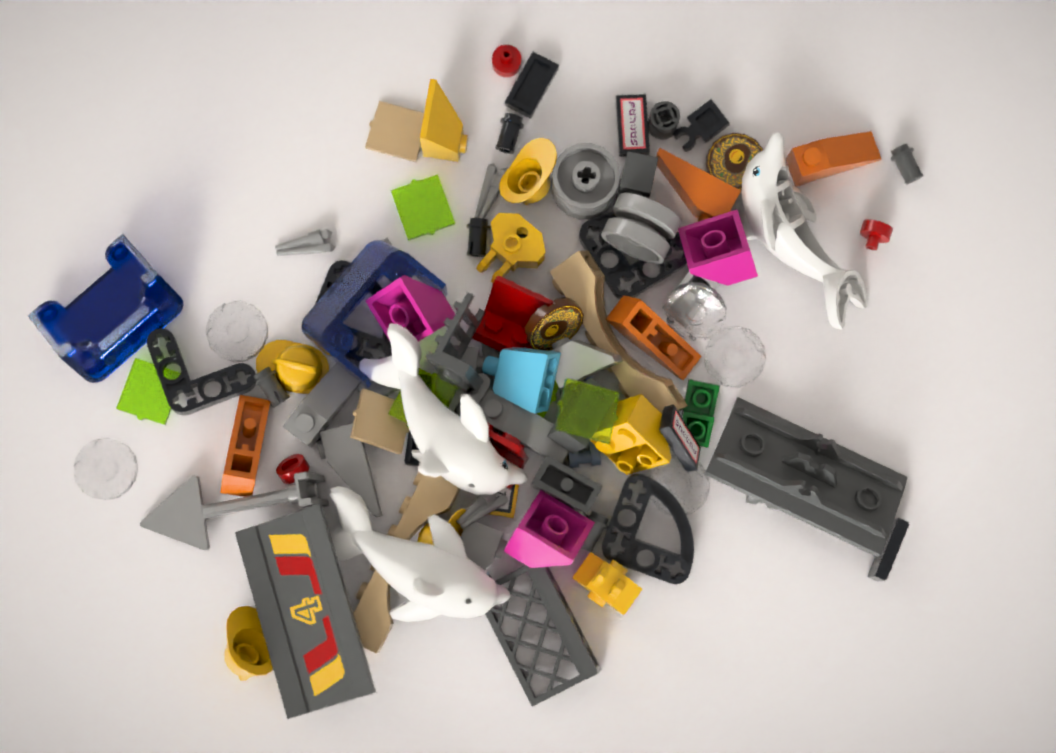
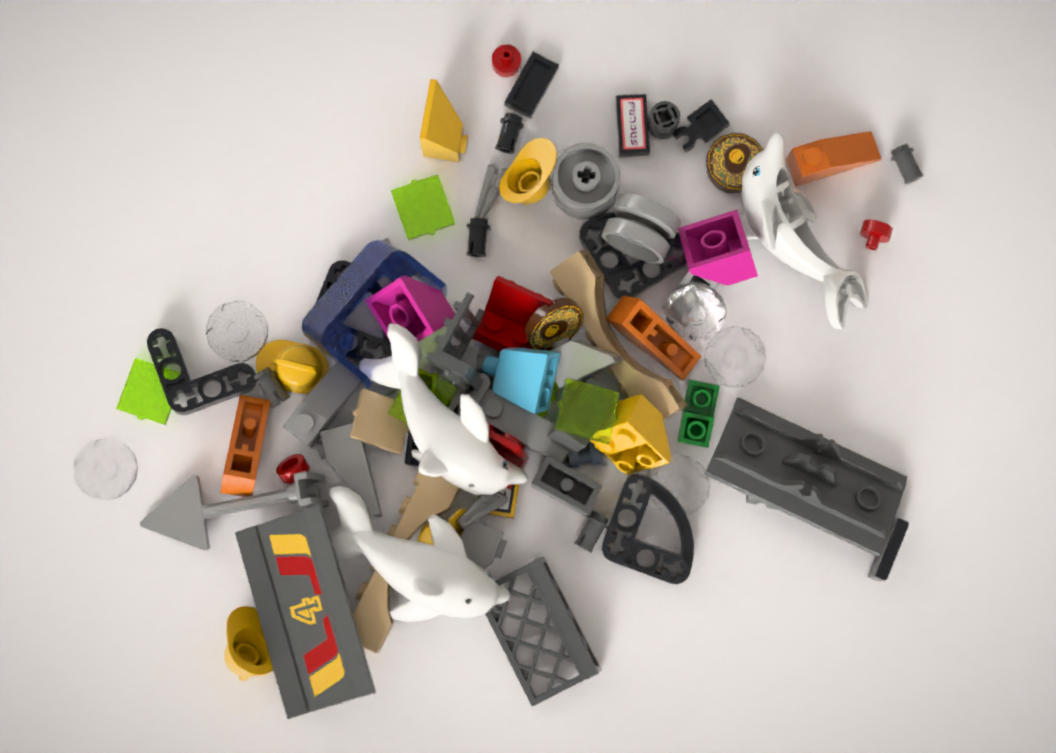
clear blue windscreen [28,234,184,383] -> none
light grey piece [275,229,335,255] -> none
tan piece [365,101,424,162] -> none
yellow hinge [476,213,546,283] -> none
dark pink slope [504,490,595,568] -> none
yellow hinge [572,552,642,615] -> none
dark grey brick [617,151,658,199] -> none
orange slope [656,148,741,222] -> none
black tile [659,404,701,472] -> none

